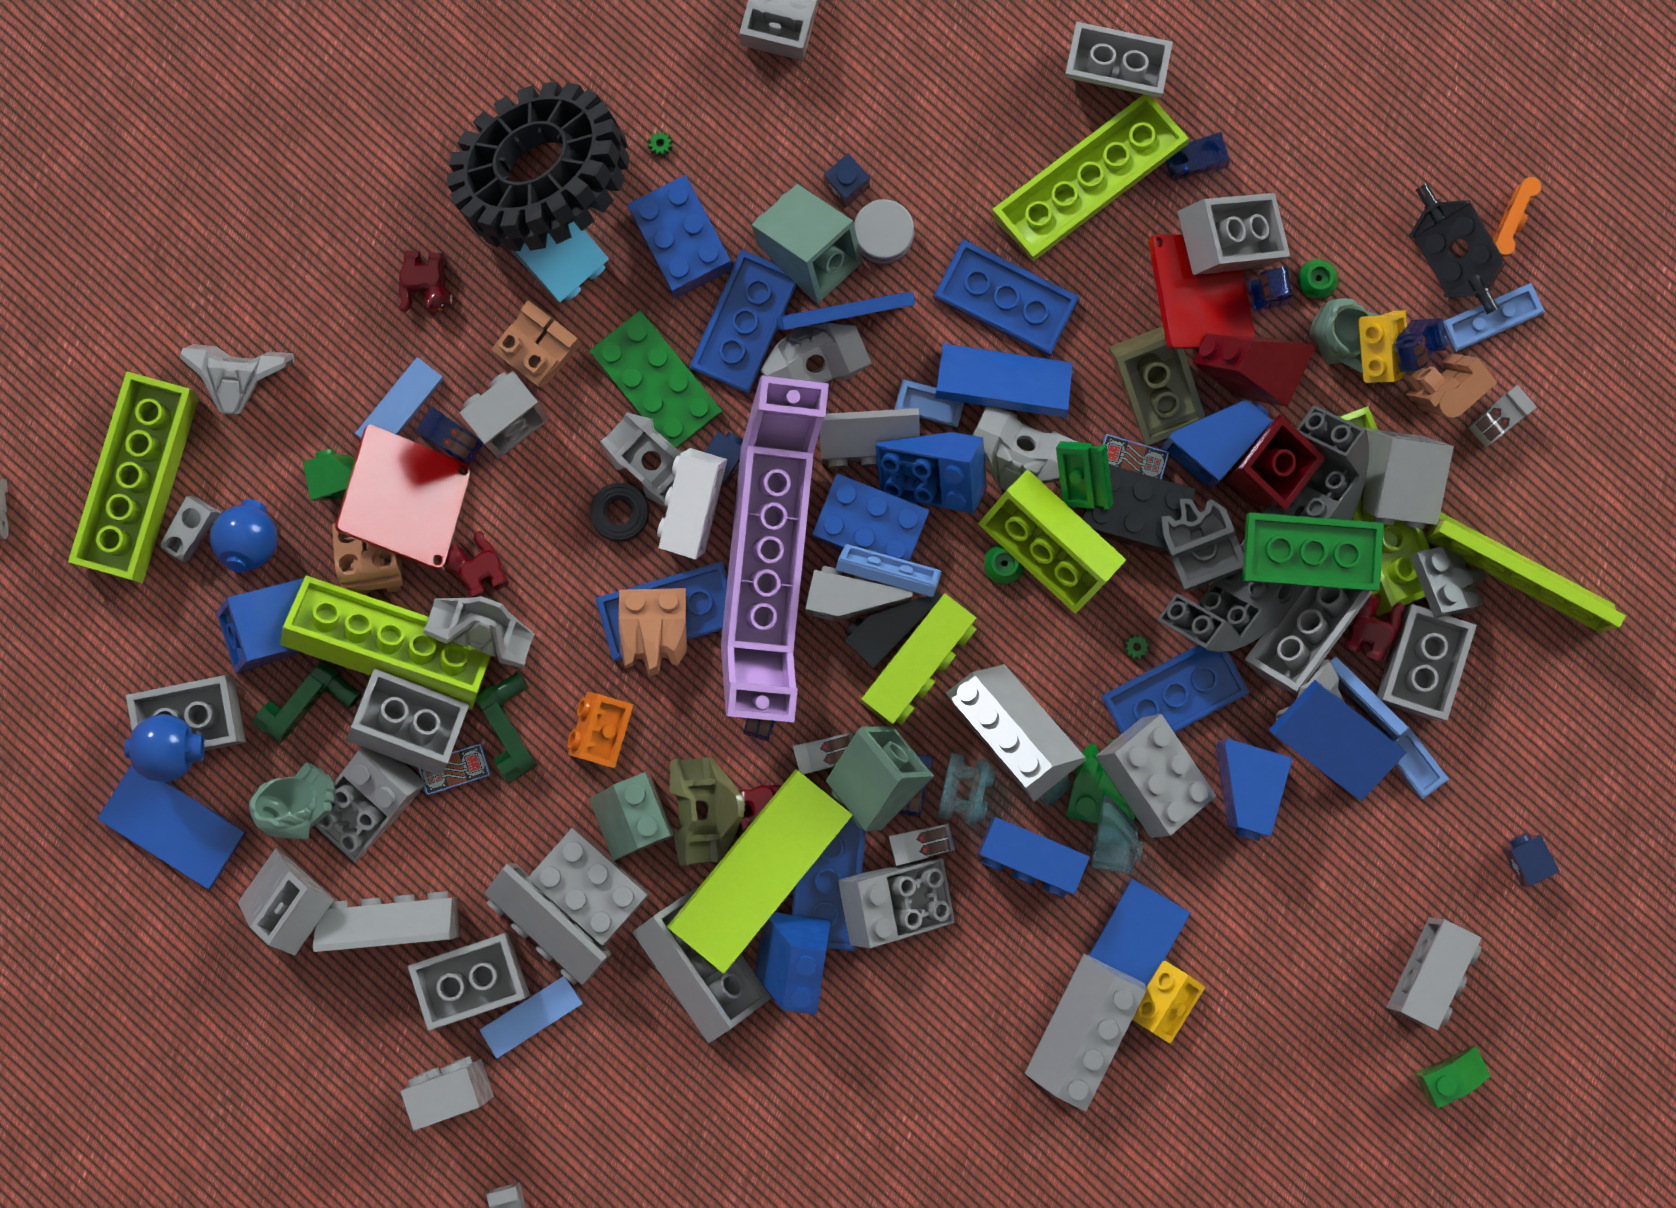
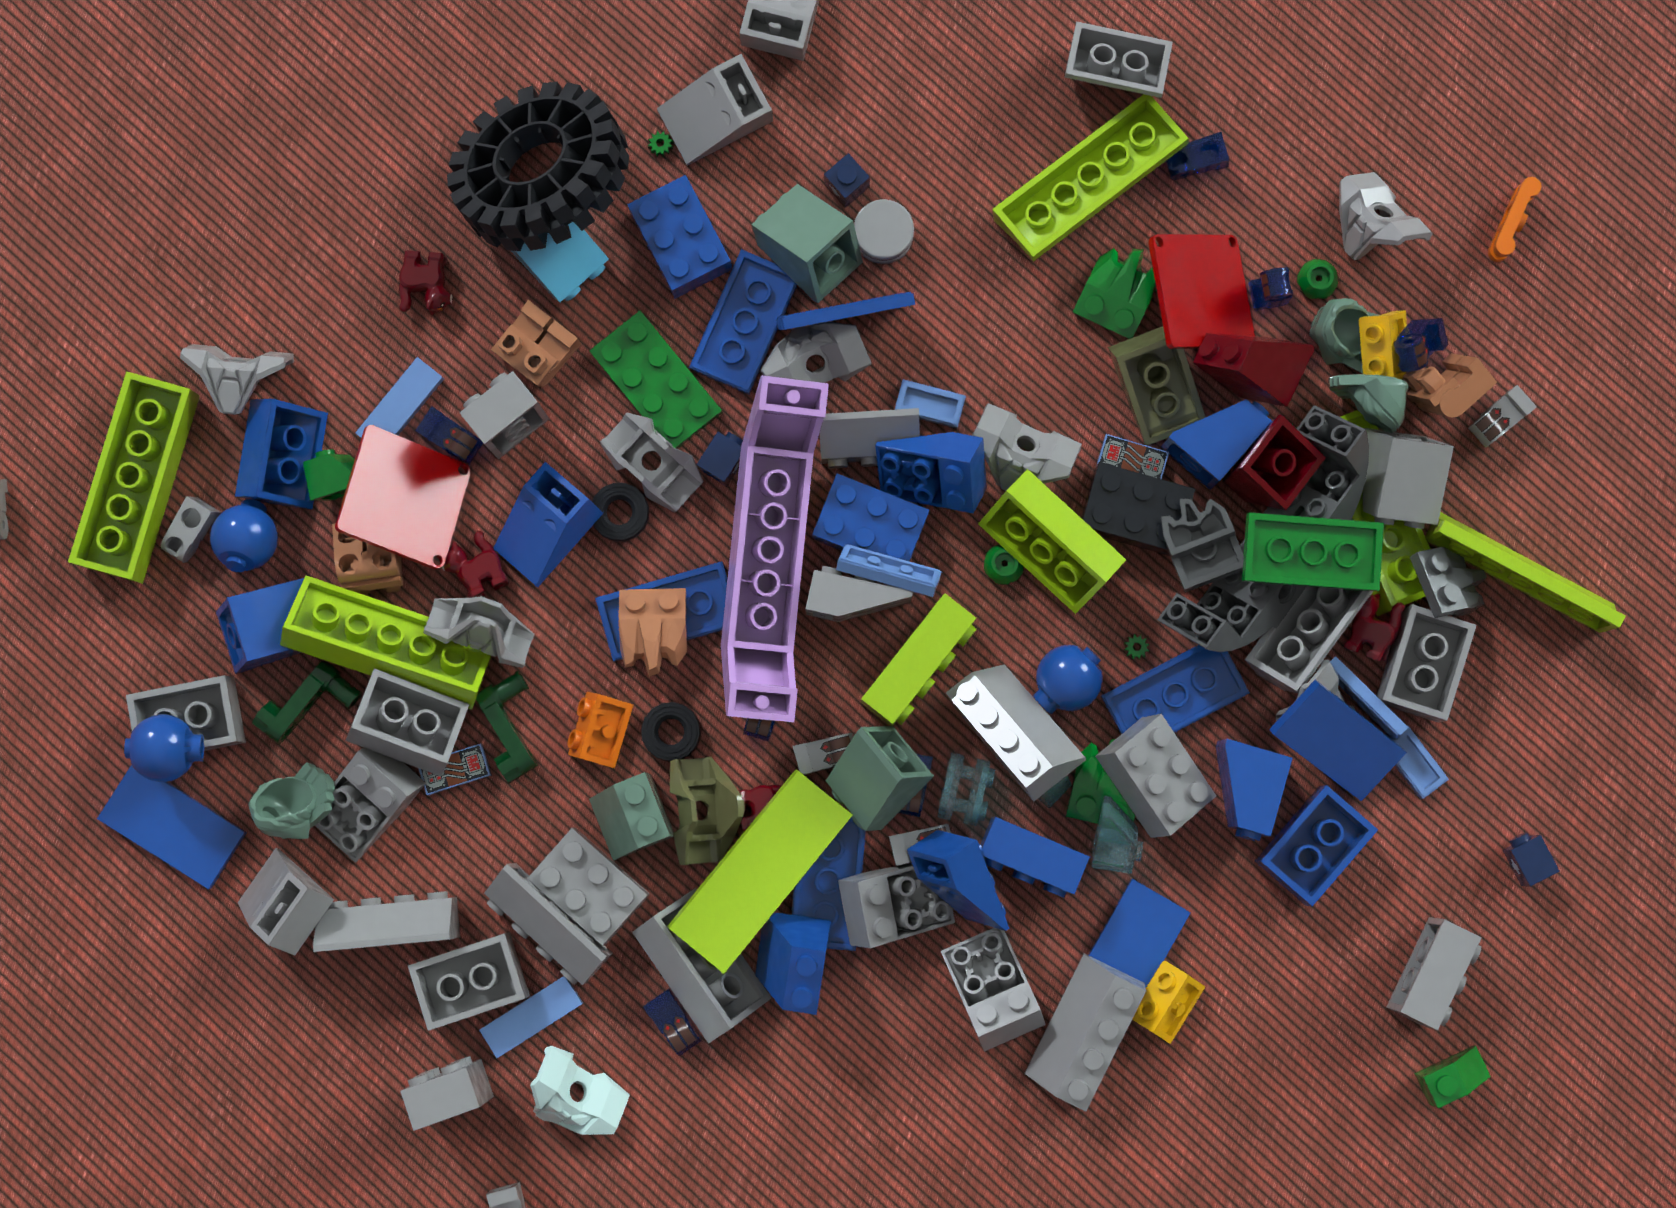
white brick [657,448,727,559] -> none
black slope [845,592,942,670] -> none
blue tile [933,239,1080,356] -> none
blue tile [935,344,1073,418] -> none
green plate [1056,441,1113,510] -> none
light grey brick [1177,193,1290,275] -> none
black plate [1409,183,1506,315] -> none
medium blue tile [1440,283,1545,354] -> none
none -> blue slope [235,398,328,509]
none -> blue slope [493,462,603,588]
none -> light aqua piece [530,1046,630,1135]
none -> black tyre [641,702,701,762]
none -> clear blue leg [643,988,702,1056]
none -> light grey slope [657,54,773,166]
none -> blue slope [907,830,1010,931]
none -> light grey slope [941,928,1046,1052]
none -> blue brick [1033,645,1103,714]
none -> green plate [1073,248,1156,339]
none -> blue brick [1255,785,1378,906]
none -> sand green hair [1328,374,1409,433]
none -> light grey piece [1339,172,1433,260]

